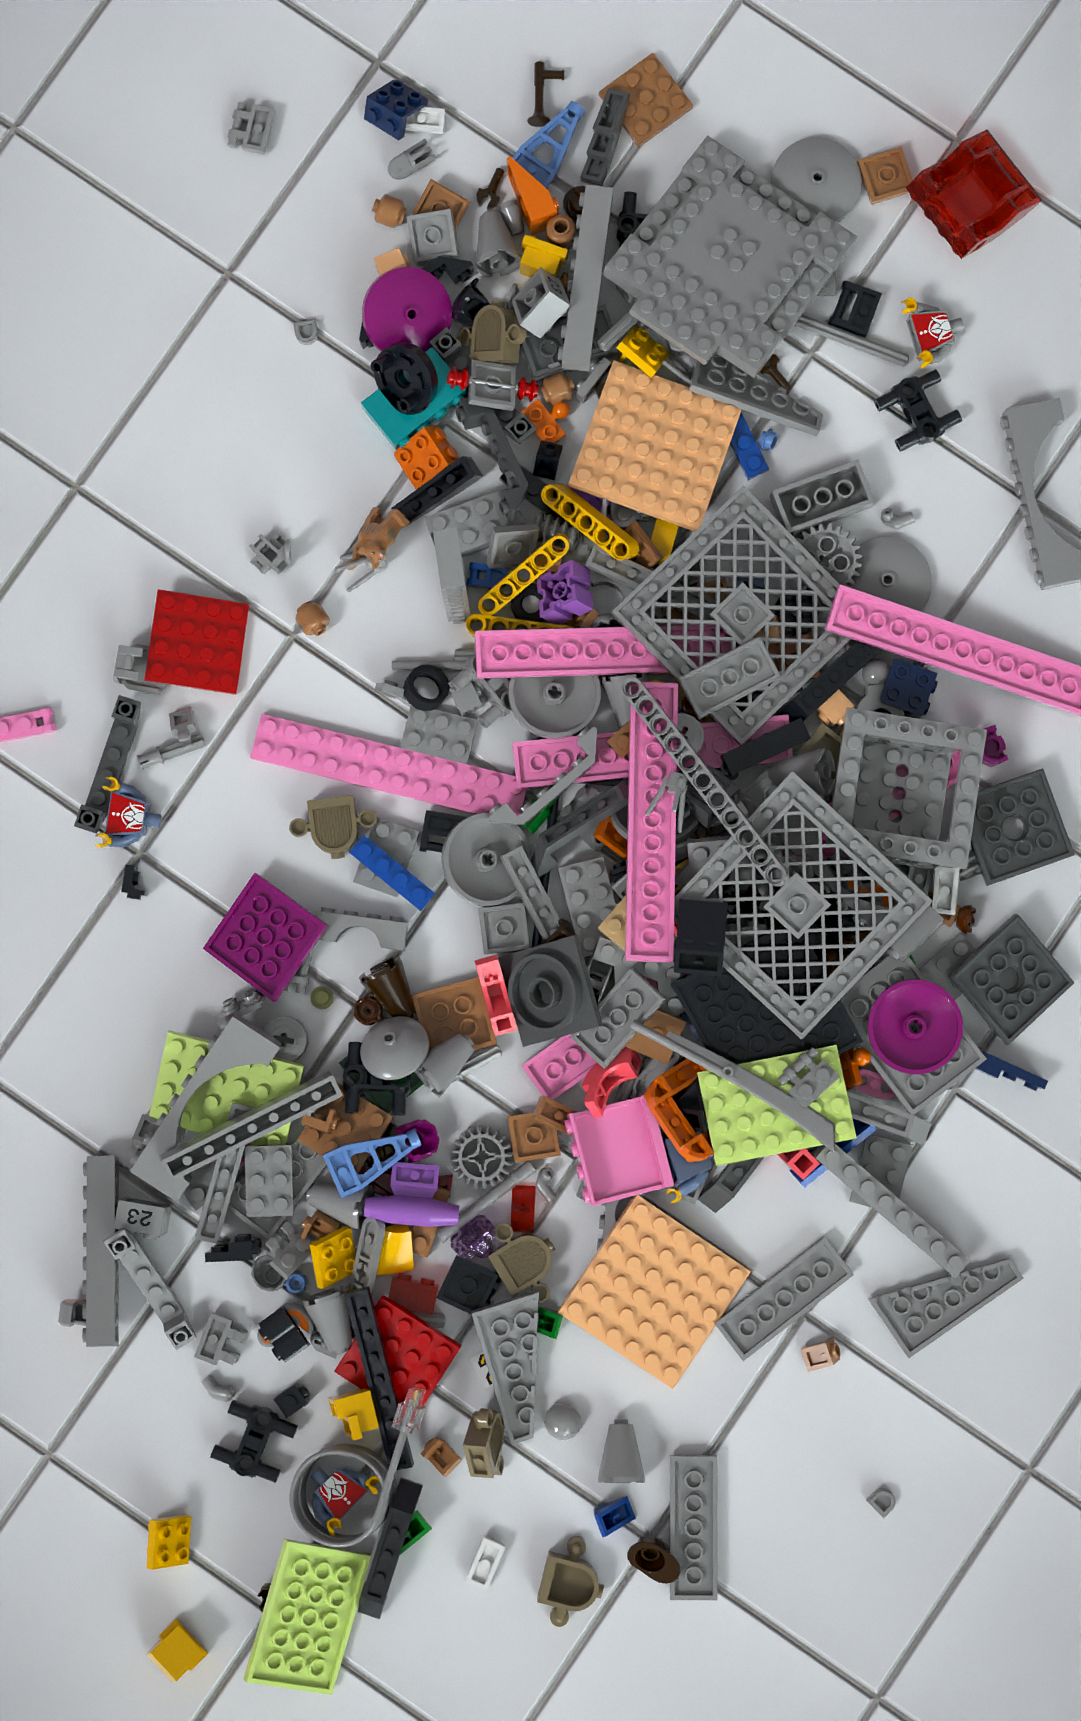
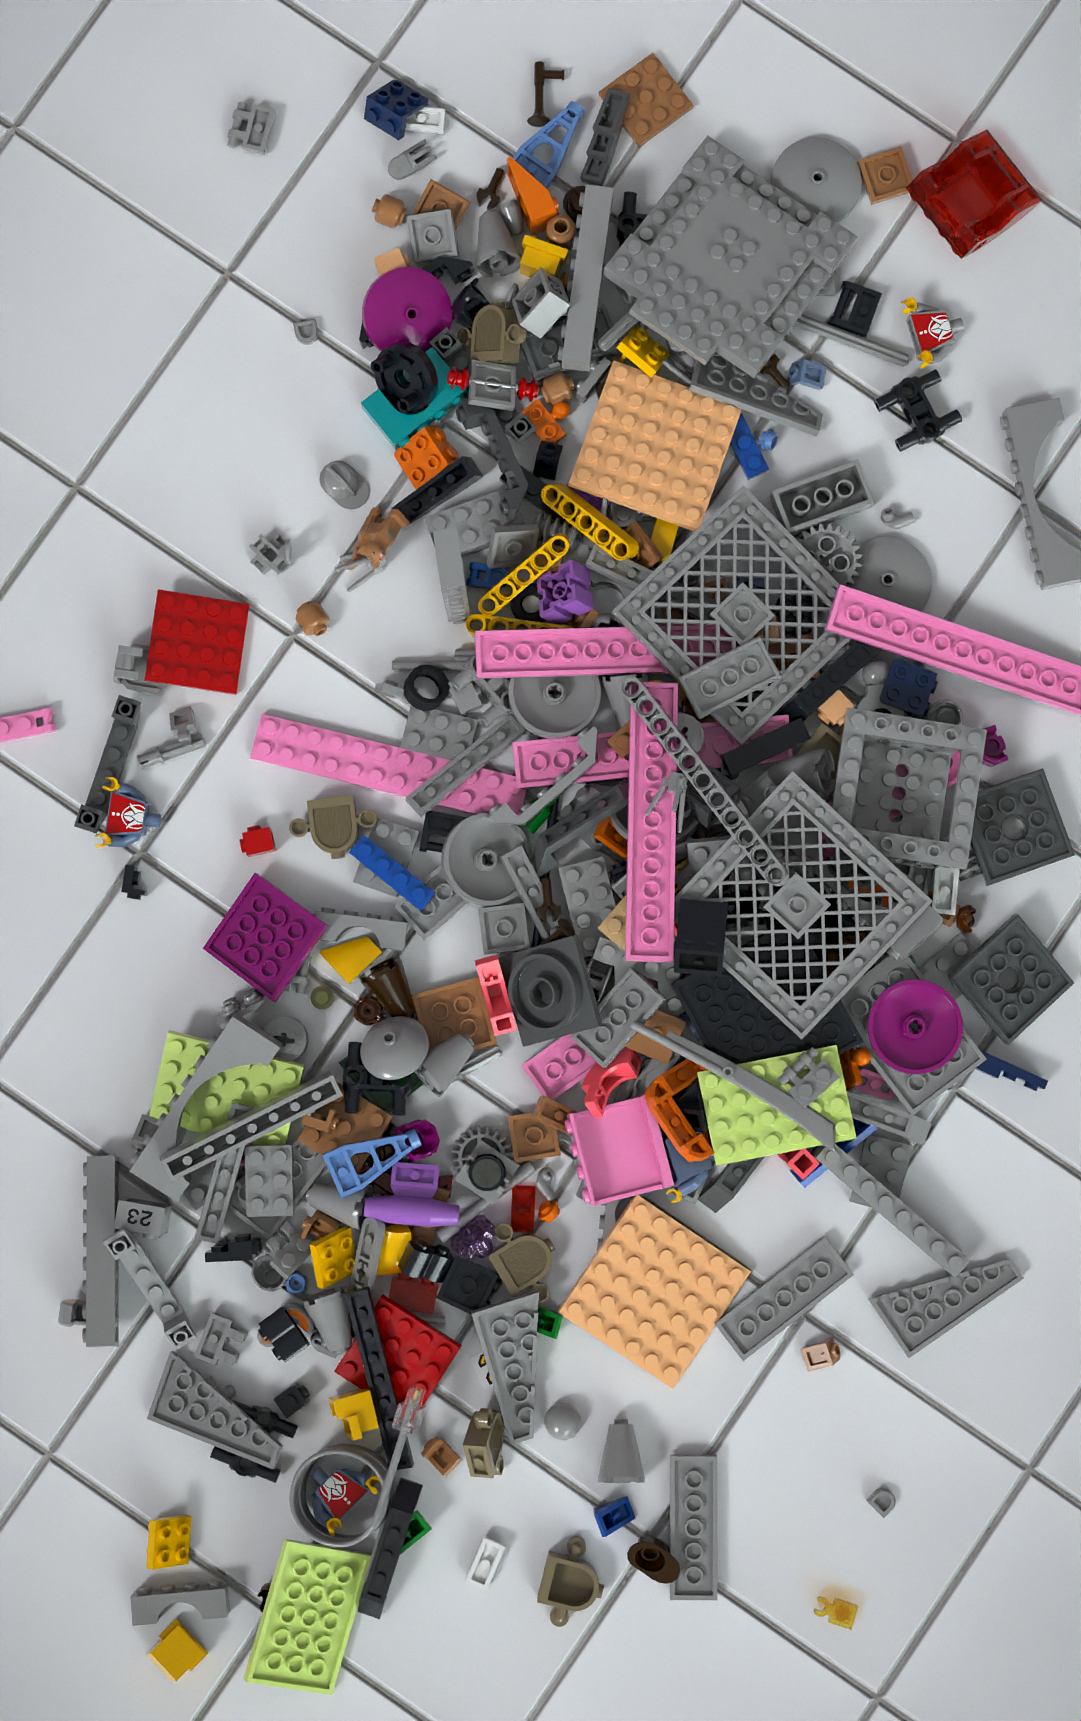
none -> light grey arch [130,1581,230,1626]
none -> light grey wing [147,1351,283,1469]
none -> red brick [240,825,276,857]
none -> light grey piece [319,461,369,510]
none -> yellow slope [319,936,383,984]
none -> light grey plate [394,864,468,941]
none -> black brick [398,1240,454,1283]
none -> light grey plate [406,714,526,817]
none -> piece [455,1140,520,1205]
none -> dark brown bar [536,878,561,922]
none -> orange plate [538,1200,560,1223]
none -> sand blue bracket [788,359,827,390]
none -> clear yellow plate [813,1596,858,1630]
none -> light grey hair [927,699,963,725]

